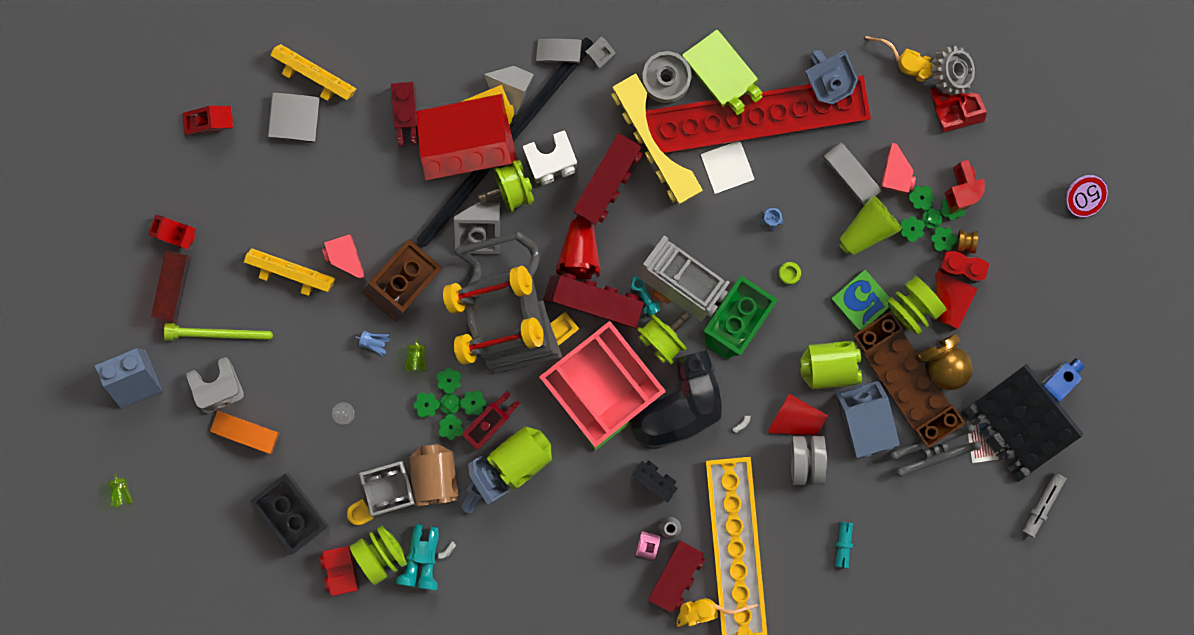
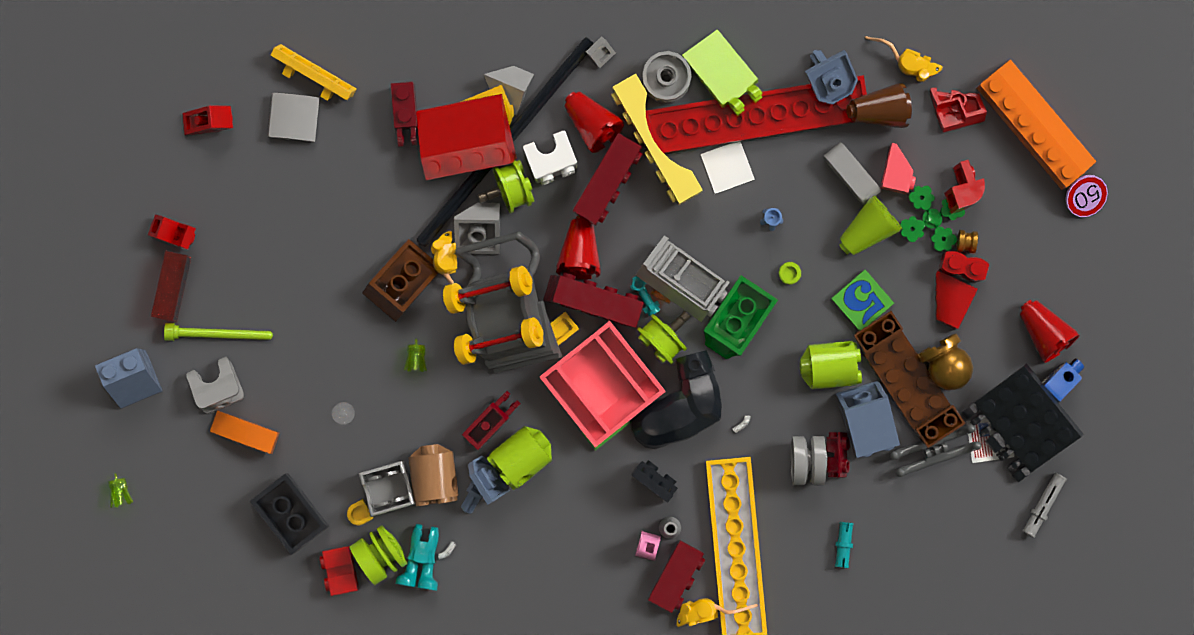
yellow hinge [244,248,335,296] -> none
coral slope [322,234,365,279] -> none
medium blue piece [355,331,390,357] -> none
green plant [414,368,486,440] -> none
light grey slope [536,39,582,63] -> none
red slope [767,394,828,435] -> none
lime wheel [887,275,947,336] -> none
light grey gear [931,46,975,95] -> none
none -> yellow animal [431,231,457,284]
none -> red cone [564,92,624,153]
none -> dark red hinge [826,432,850,477]
none -> reddish brown cone [846,83,912,128]
none -> orange slope [976,59,1097,190]
none -> red cone [1020,300,1080,363]

